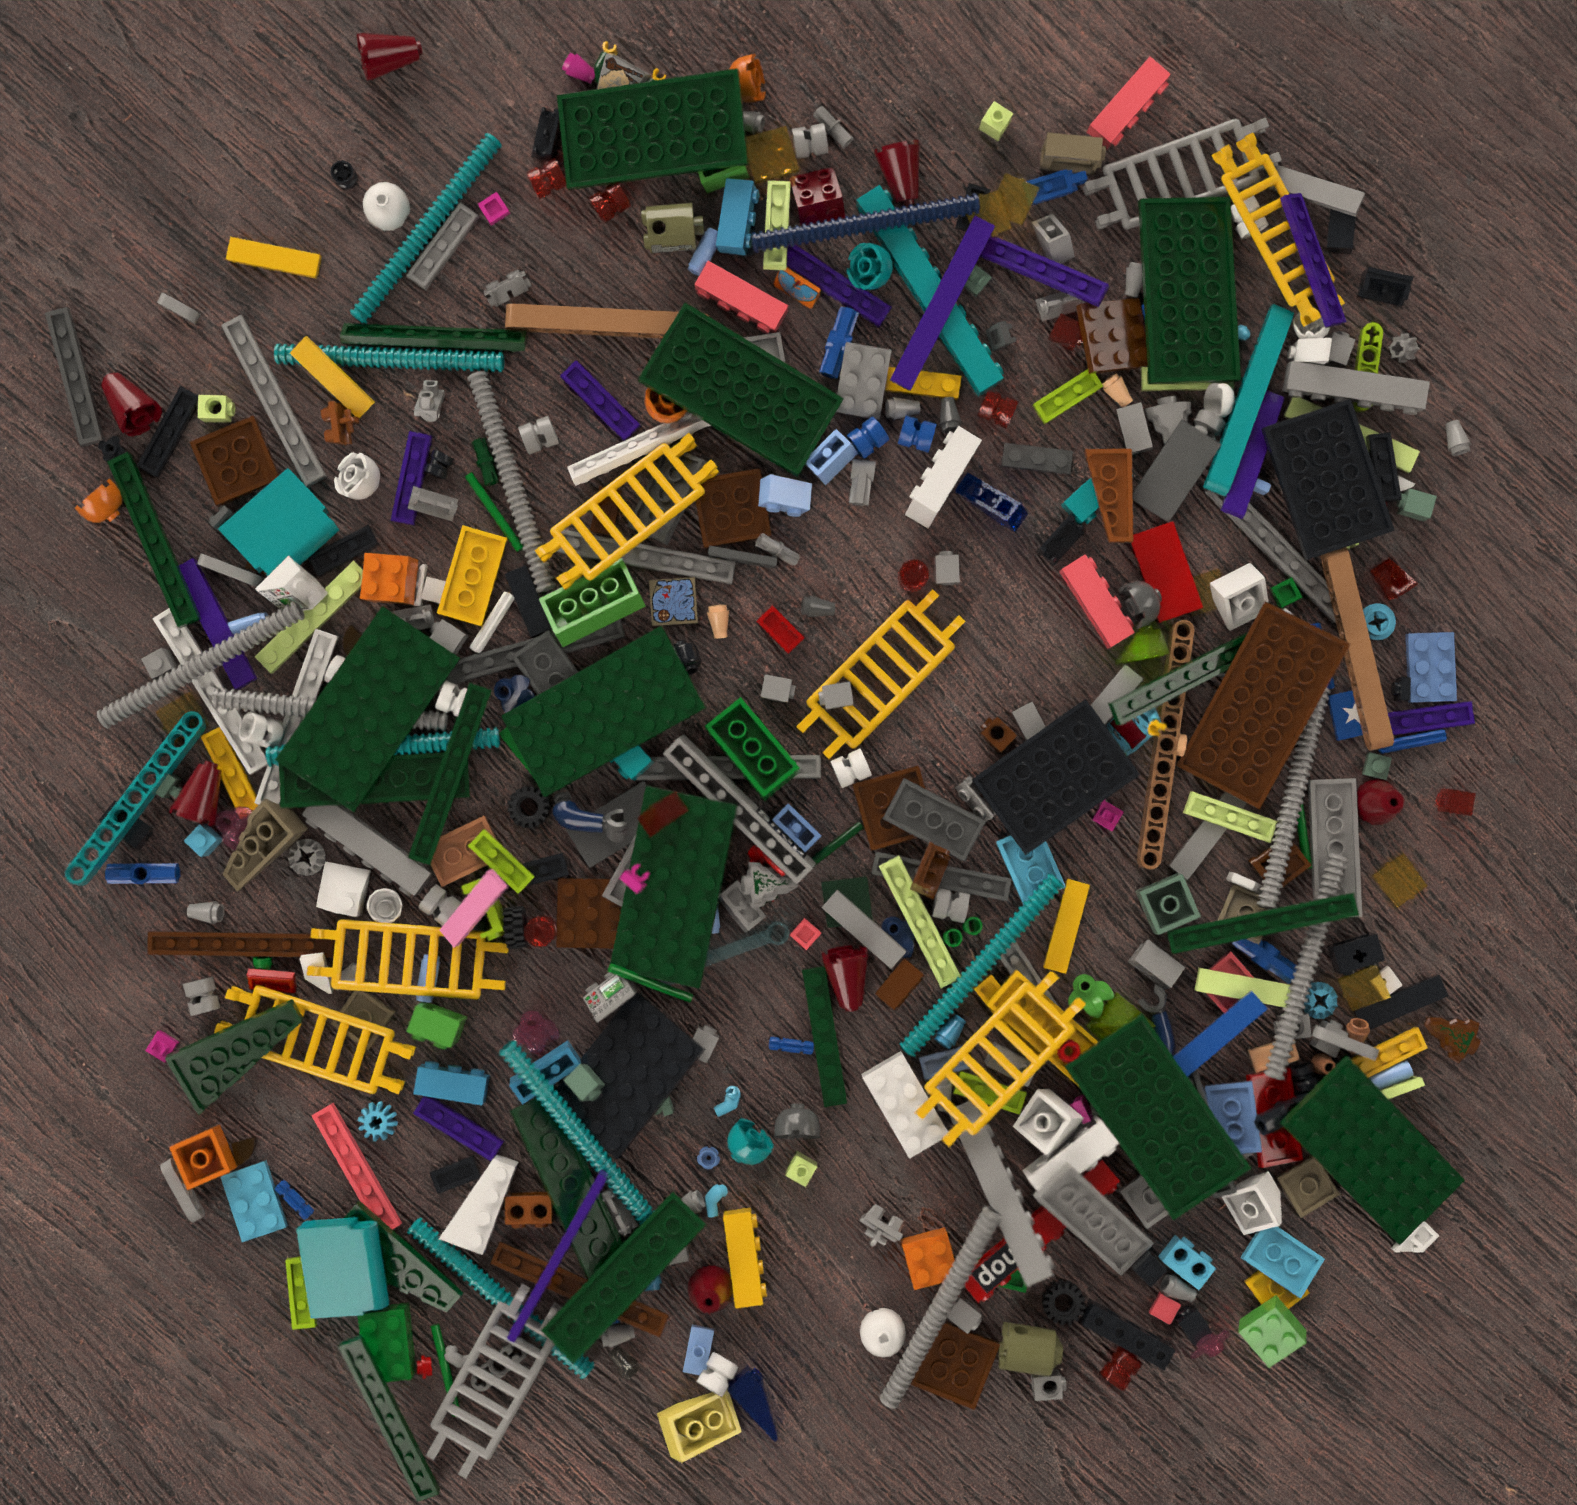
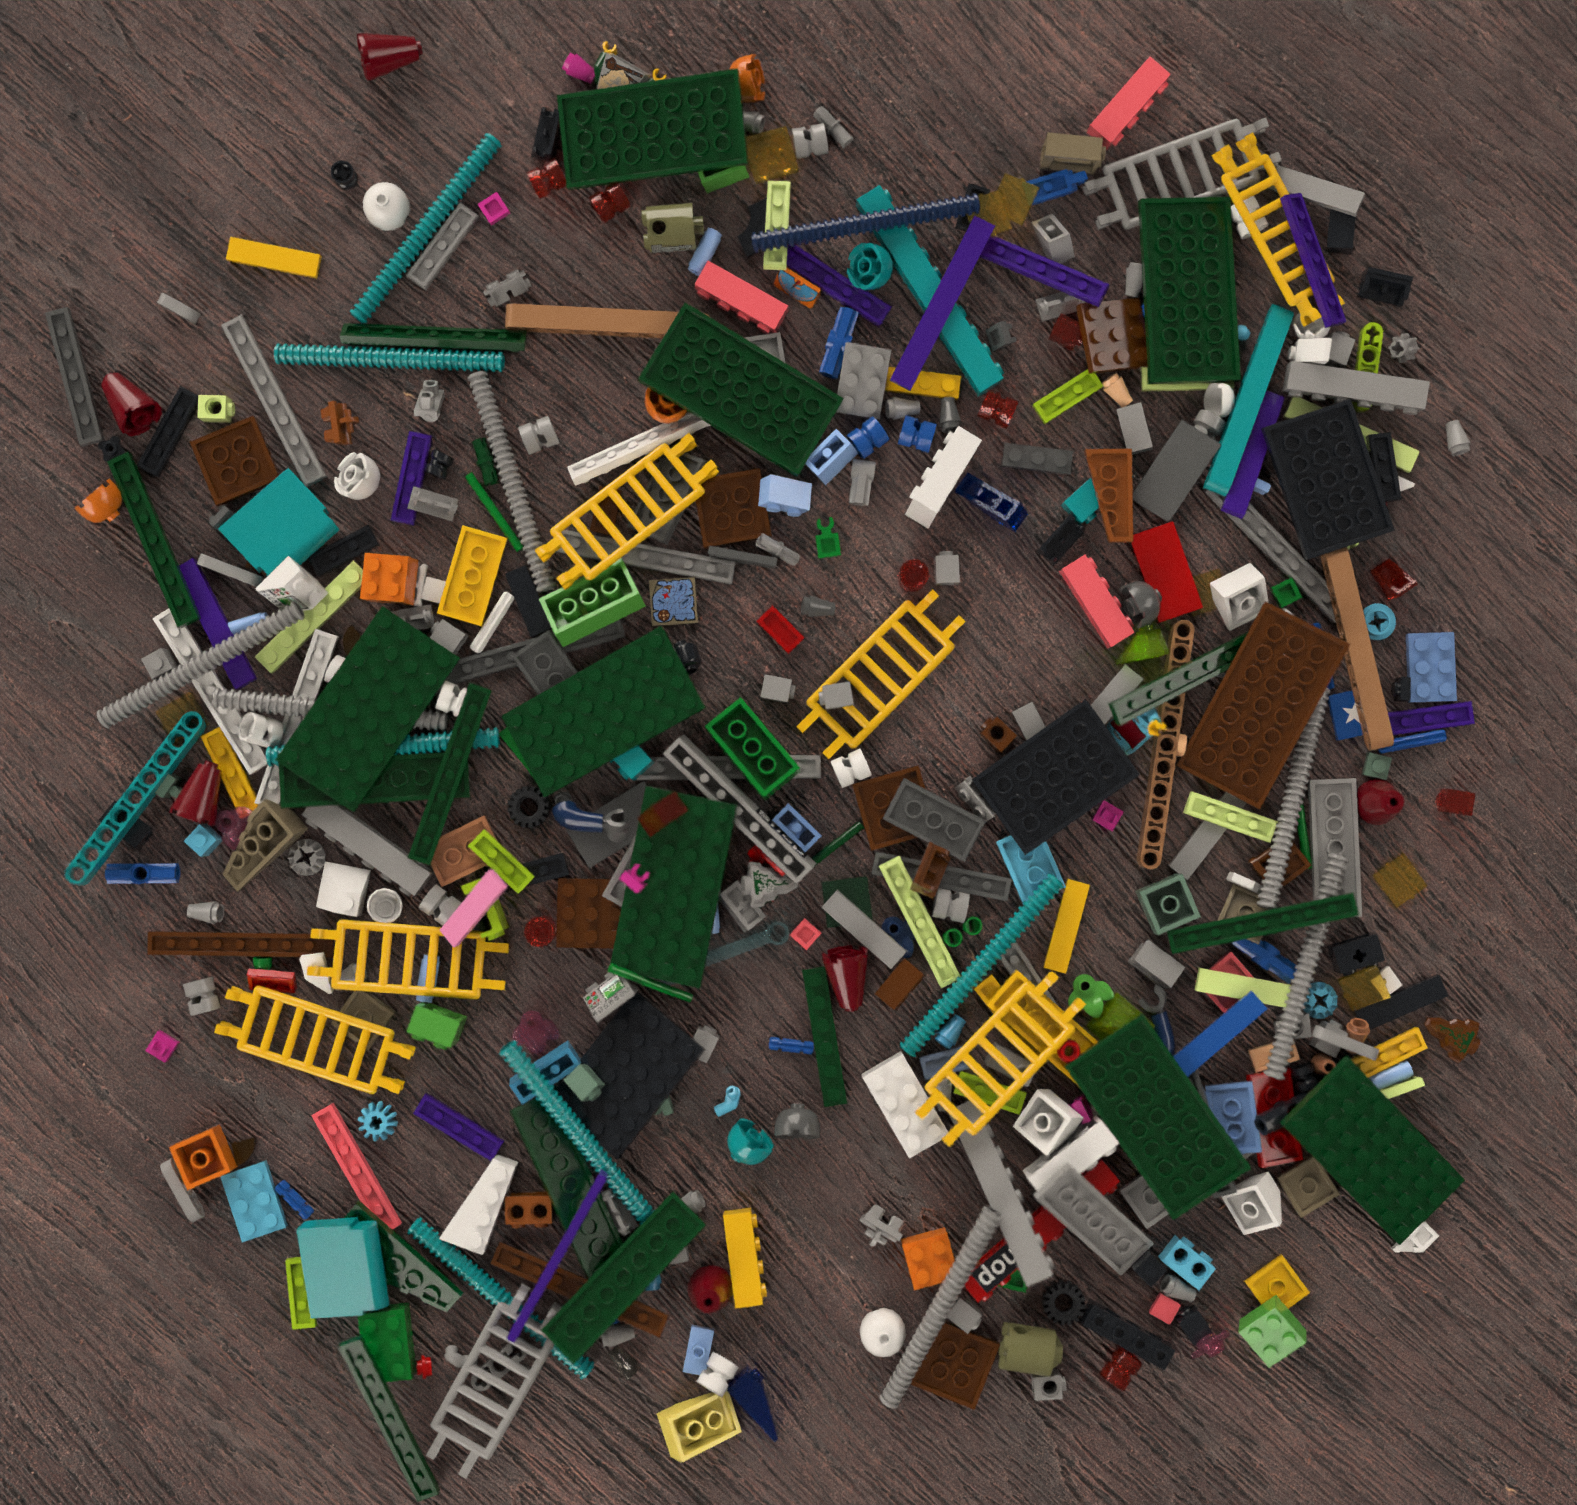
dark green wing [165,999,303,1116] -> none
yellow tile [290,336,375,419] -> none
dark azure brick [413,1061,490,1105] -> none
black tile [430,1155,482,1194] -> none
green bar [430,1323,460,1417] -> none
dark blue plate [494,675,535,713] -> none
black tyre [503,906,529,949] -> none
dark purple tile [560,360,641,441] -> none
medium blue plate [697,1146,720,1169] -> none
medium azure arm [705,1184,728,1217] -> none
light nougat cone [707,605,729,639] -> none
dark azure brick [716,178,759,256] -> none
yellowish green brick [786,1151,817,1187] -> none
dark red bracket [790,168,845,226] -> none
dark red cone [874,139,920,207] -> none
sand green tile [964,265,992,297] -> none
yellowish green brick [979,101,1013,141] -> none
light grey rock [1145,396,1191,445] -> none
medium azure plate [1240,1226,1325,1298] -> none
sand green brick [1396,488,1437,521] -> none
none -> green plate [815,517,841,559]

